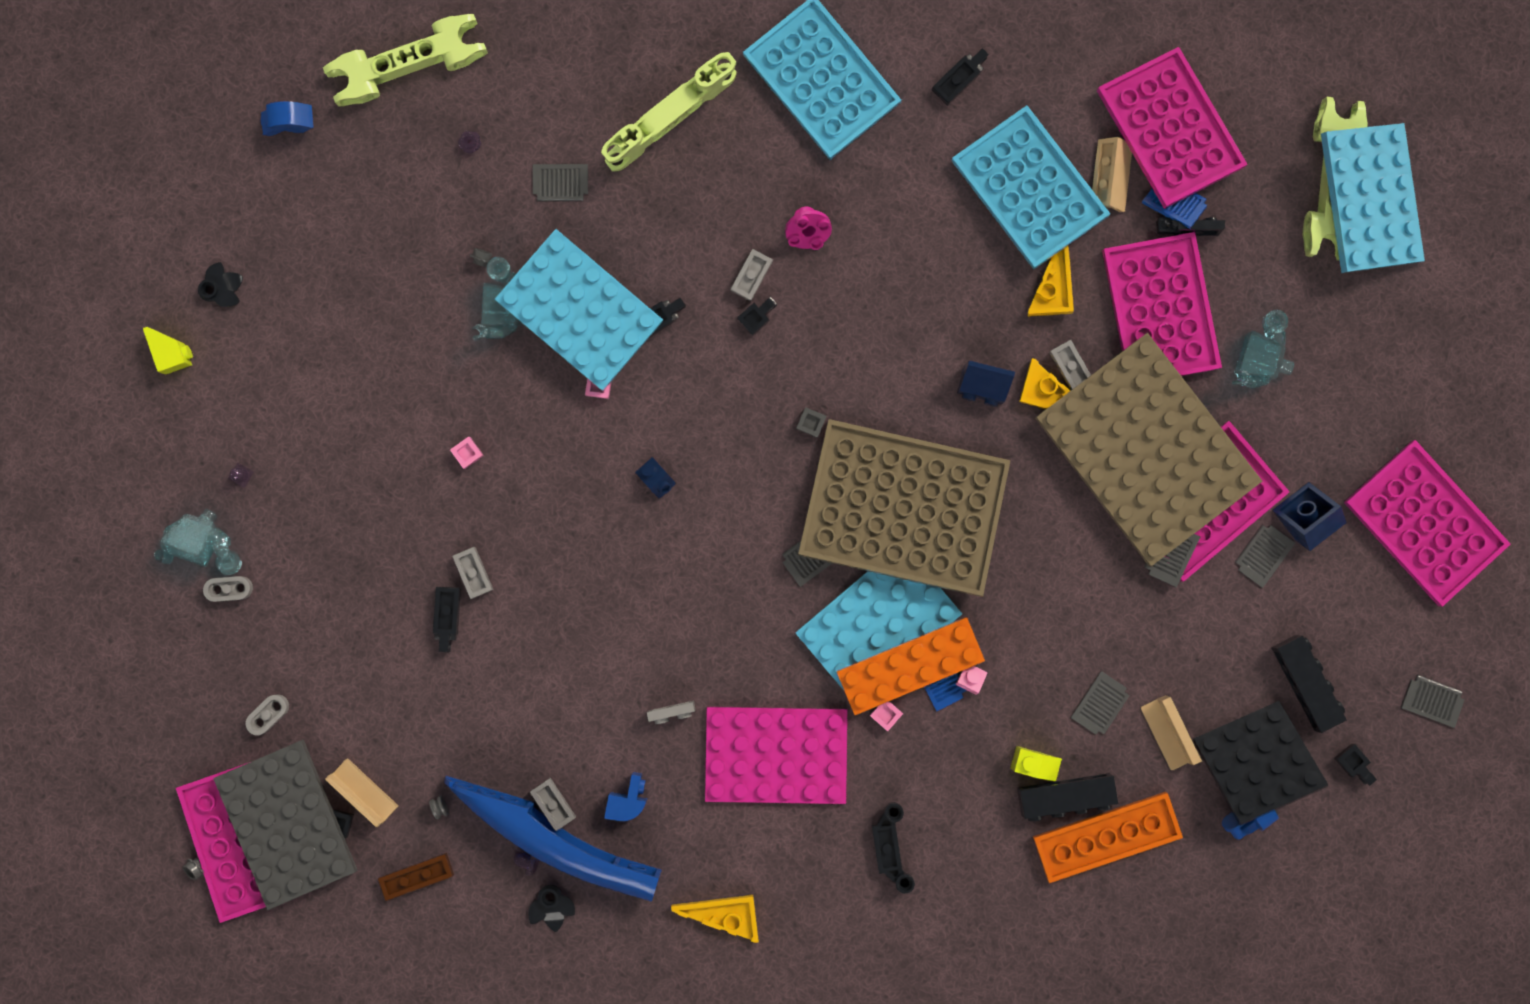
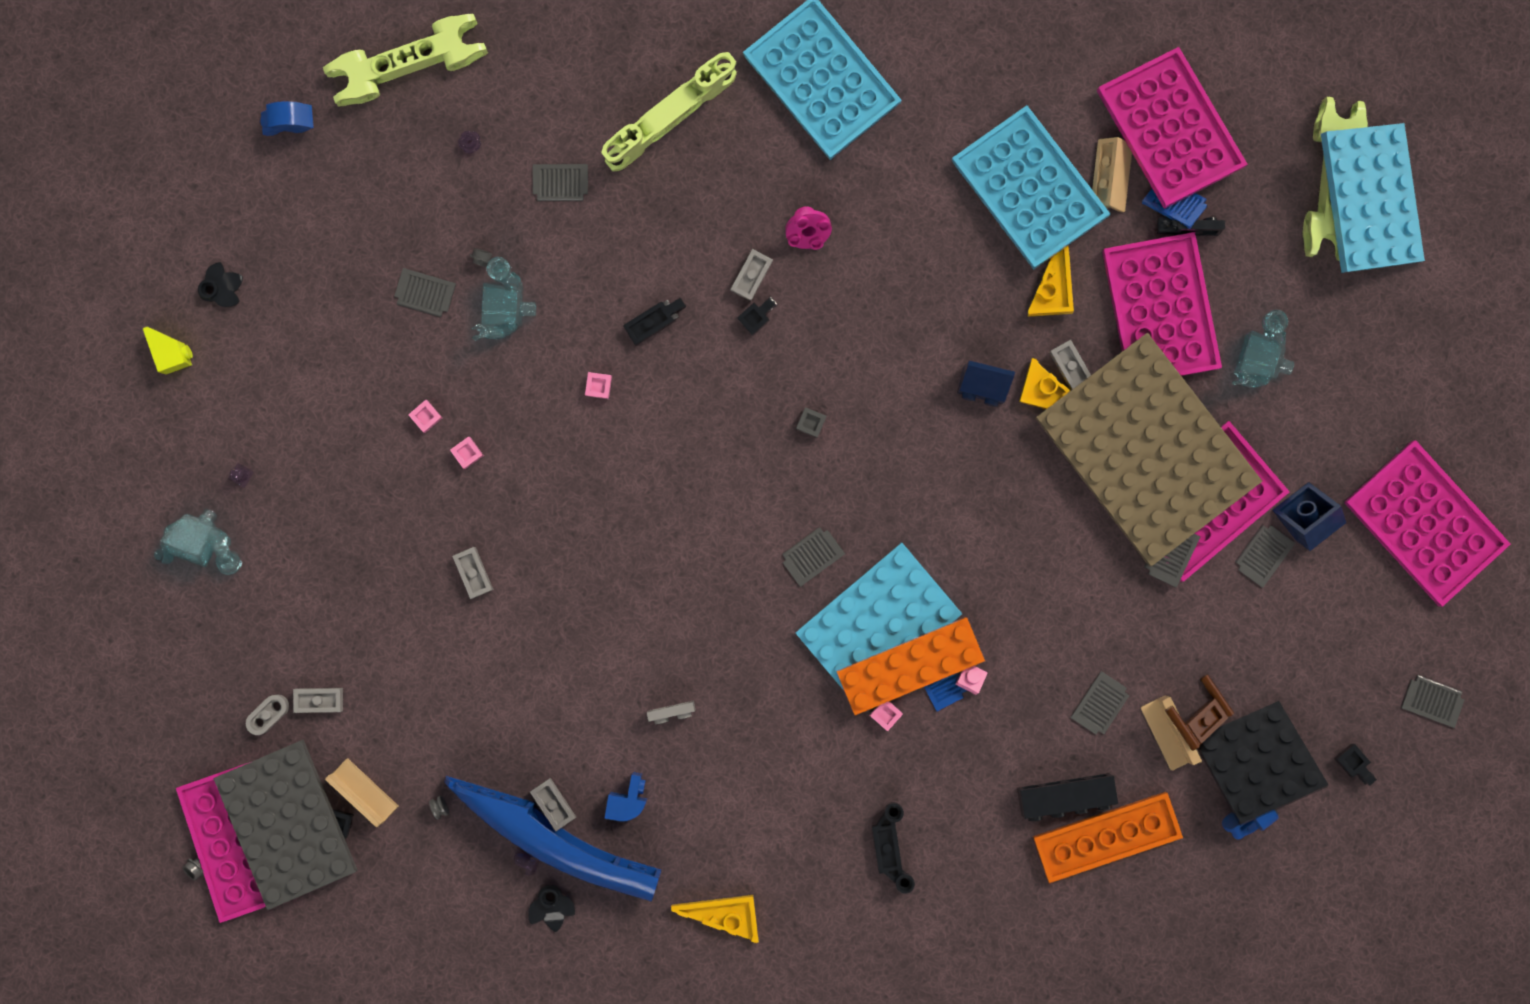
light grey plate [203,576,253,602] -> none
reddish brown plate [378,853,454,901] -> none
black hinge [433,587,461,652] -> none
medium azure plate [495,229,663,391] -> none
dark blue bracket [635,457,676,498] -> none
dark pink plate [705,707,847,804] -> none
dark tan plate [798,419,1011,597] -> none
black hinge [931,48,989,106] -> none
neon yellow slope [1010,746,1062,781] -> none
black brick [1271,635,1347,733] -> none
none -> light grey plate [293,688,343,713]
none -> dark grey window [394,268,456,317]
none -> bright pink plate [409,400,443,433]
none -> reddish brown plate [1165,674,1234,751]

